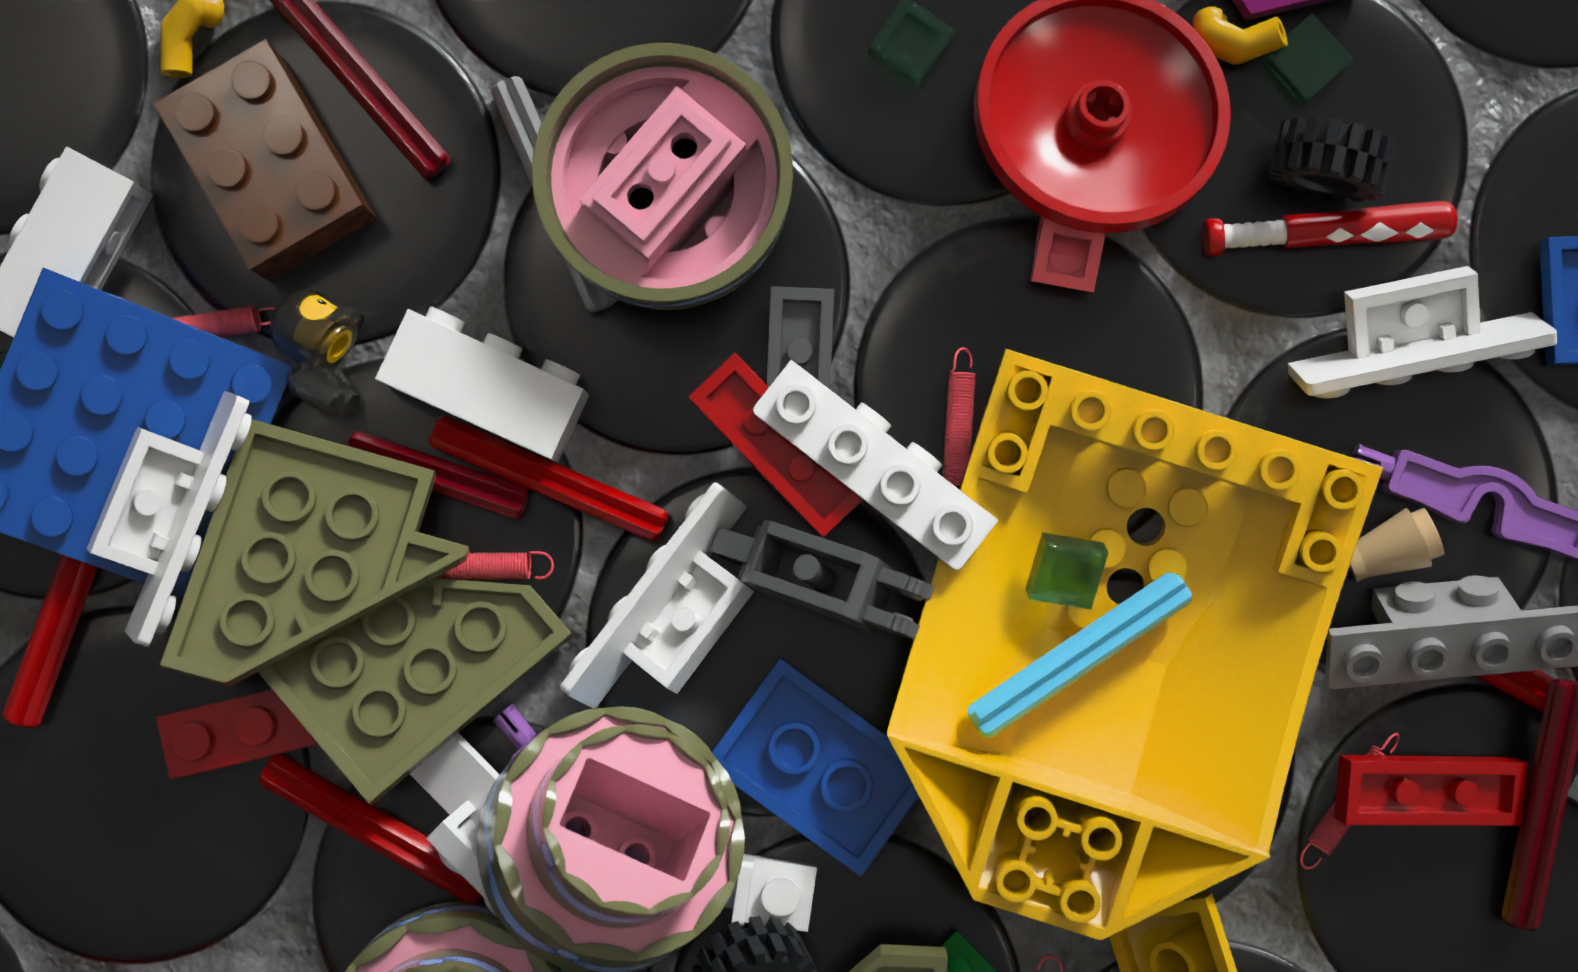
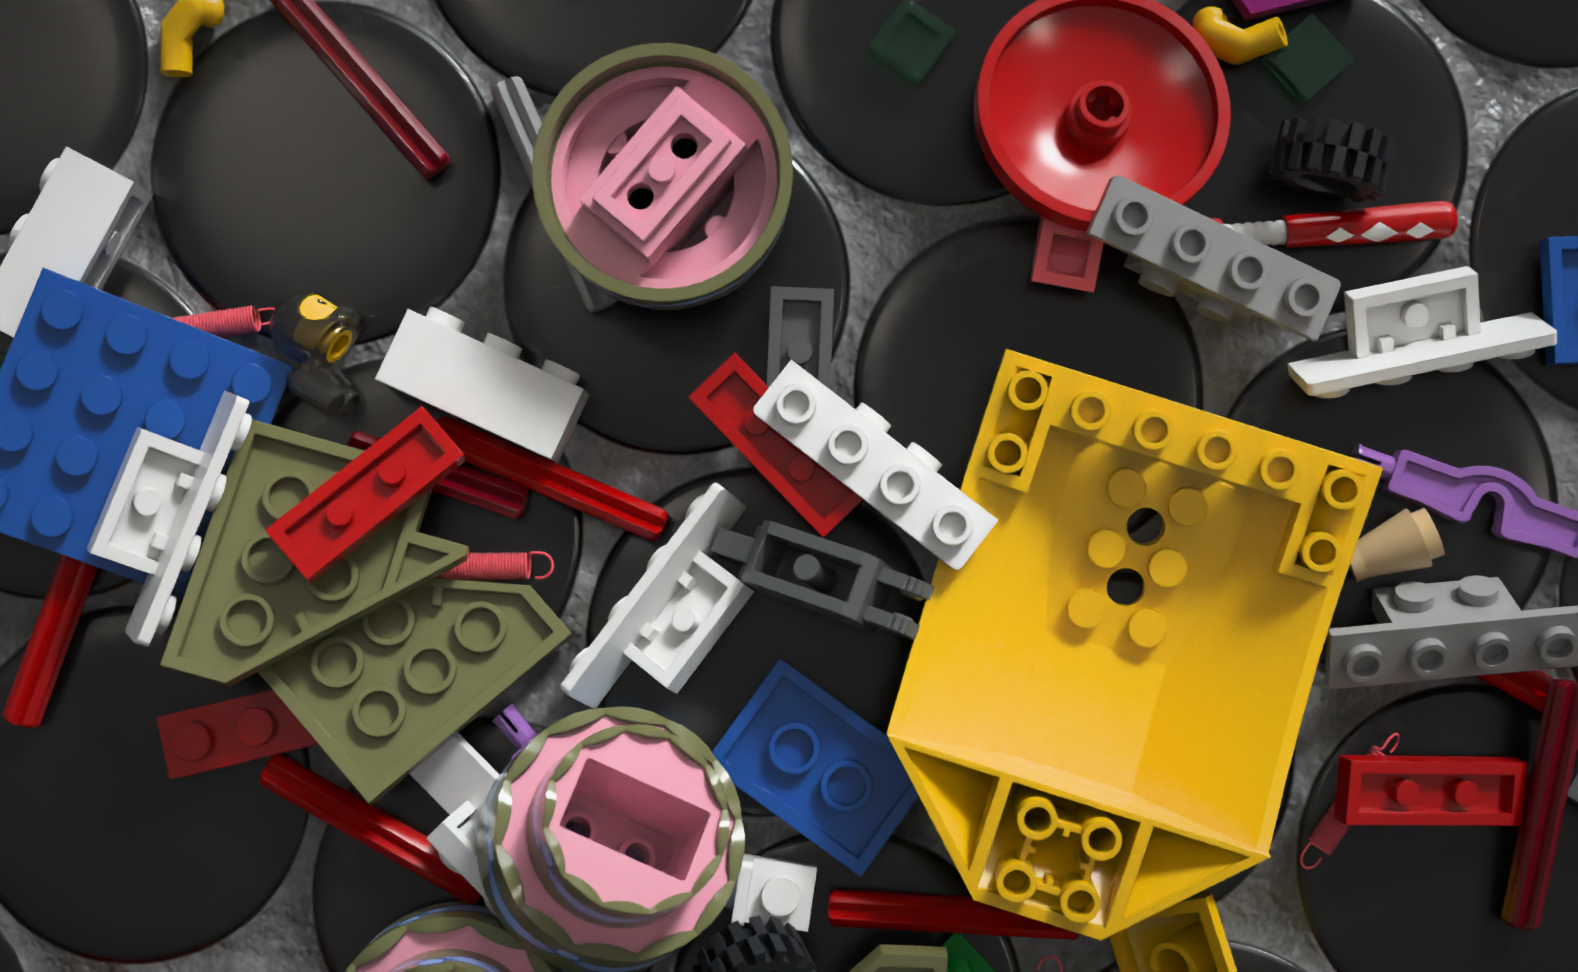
reddish brown brick [153,39,377,281] -> none
coral piece [942,347,976,486] -> none
medium azure axle [967,572,1192,738] -> none
clear green tile [1025,532,1109,610] -> none
none -> red plate [265,406,466,585]
none -> red axle [827,889,1080,940]
none -> light grey bracket [1086,175,1341,341]

